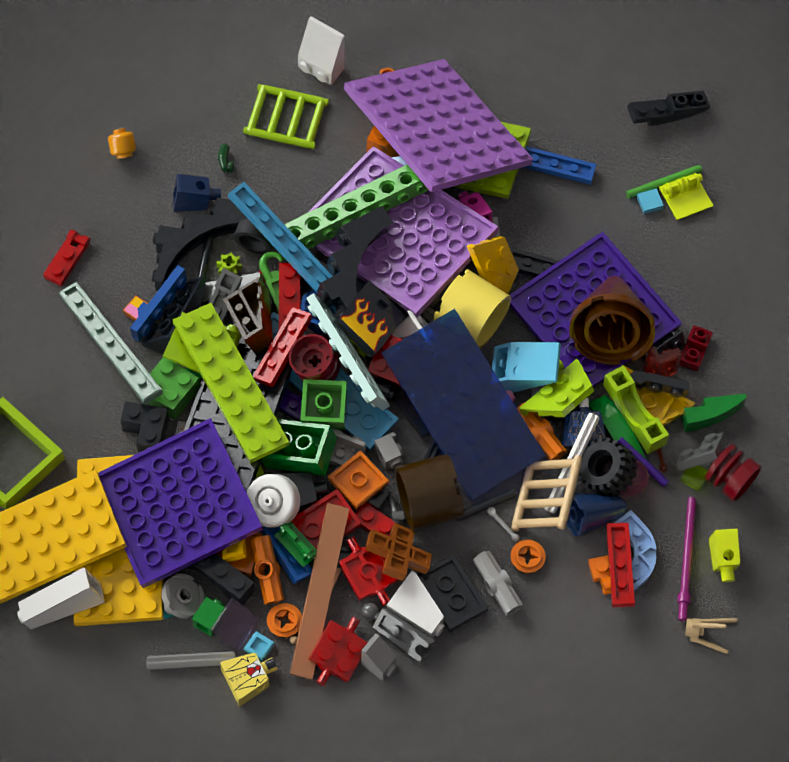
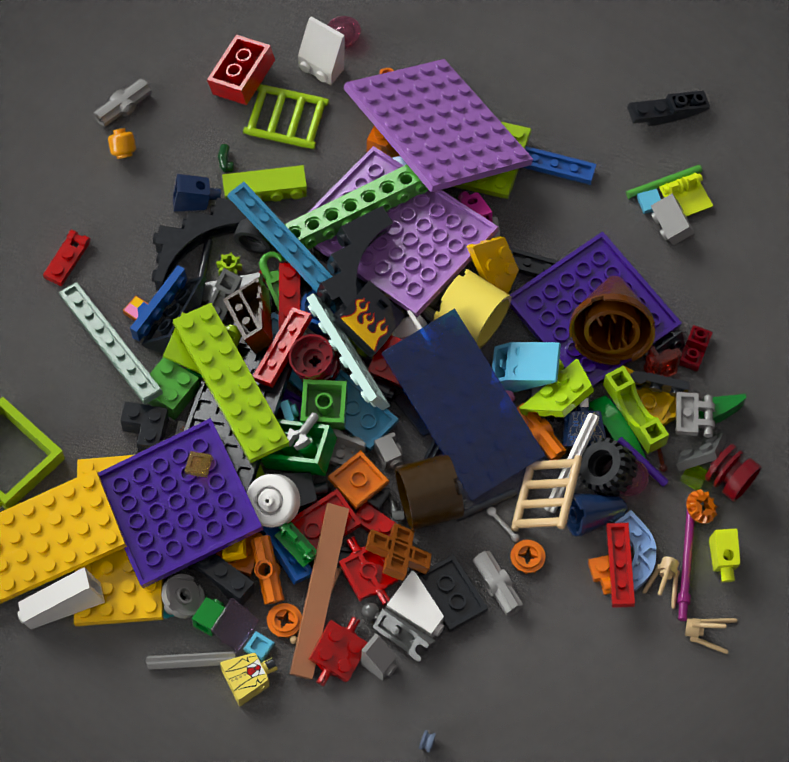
none -> light grey piece [94,79,152,127]
none -> clear yellow tile [185,451,213,478]
none -> red brick [207,35,275,105]
none -> lime brick [222,165,307,202]
none -> medium azure plate [281,400,300,421]
none -> light grey bar [287,413,319,450]
none -> clear pink hat [327,16,361,47]
none -> sand blue bush [419,730,436,753]
none -> tan plant [642,557,680,609]
none -> light grey brick [651,194,695,245]
none -> light grey plate [676,392,715,438]
none -> orange gear [686,489,718,524]

